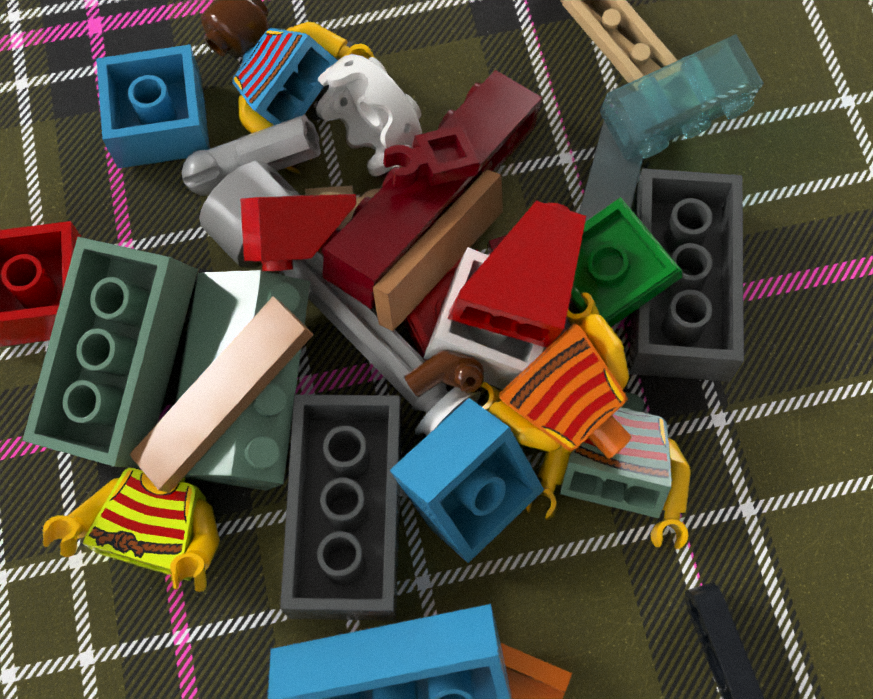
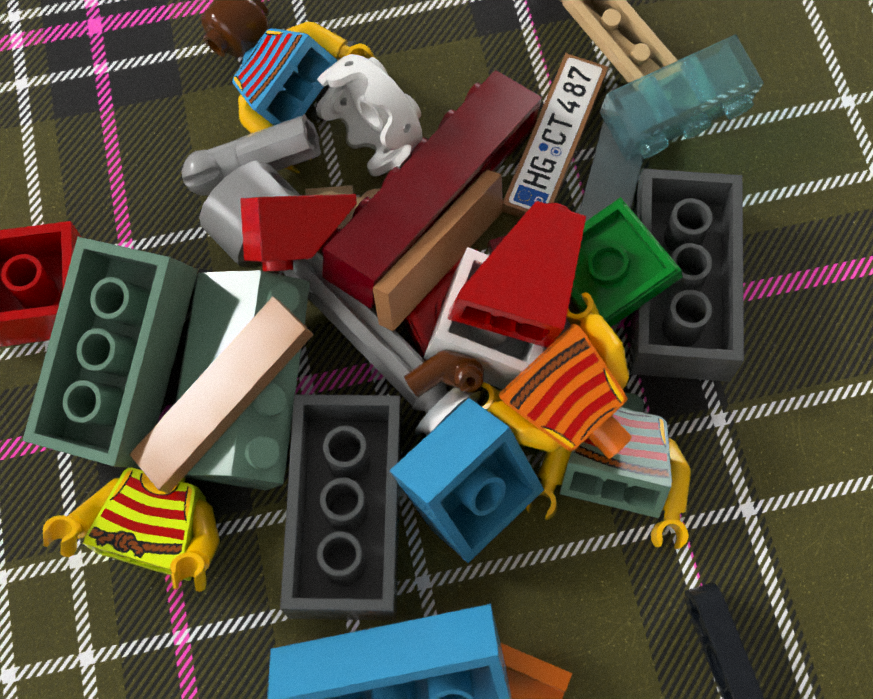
dark azure brick [96,45,210,169] -> none
dark red plate [383,125,480,188] -> none
none -> tile [503,53,608,218]

